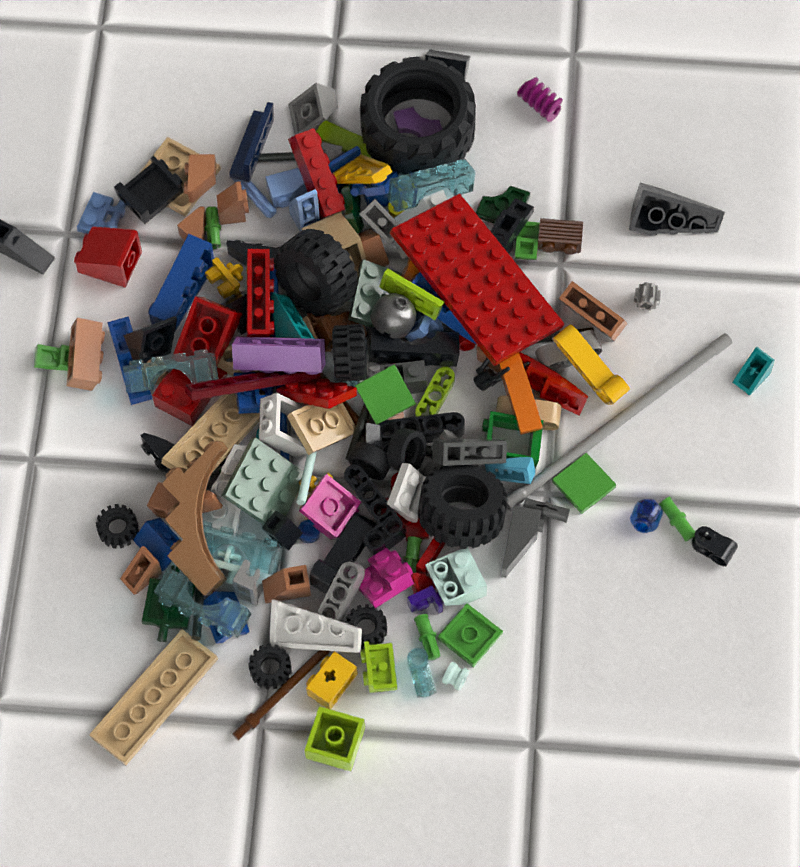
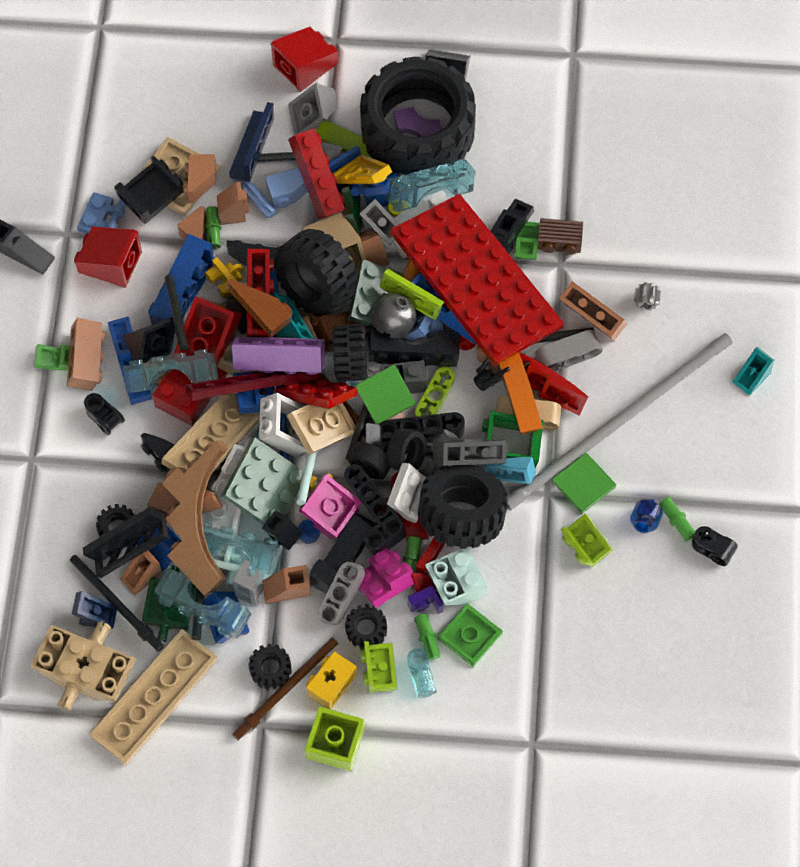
white wing [270,600,362,653] -> none
light blue slope [289,189,320,231] -> none
light aqua wheel [442,662,470,691] -> none
dark green tile [476,186,530,224] -> none
dark grey slope [501,506,545,578] -> none
magenta piece [517,77,563,122] -> none
dark grey pin [523,497,570,523] -> none
yellow beam [553,324,630,405] -> none
black wedge [629,183,725,235] -> none
none -> tan slope [30,621,136,711]
none -> black bar [70,555,164,652]
none -> dark blue slope [71,591,117,629]
none -> black fence [83,507,168,578]
none -> black piece [84,393,125,436]
none -> pearl dark grey bar [165,275,188,351]
none -> dark orange slope [227,279,292,338]
none -> red slope [271,26,338,92]
none -> lime bracket [560,514,614,567]

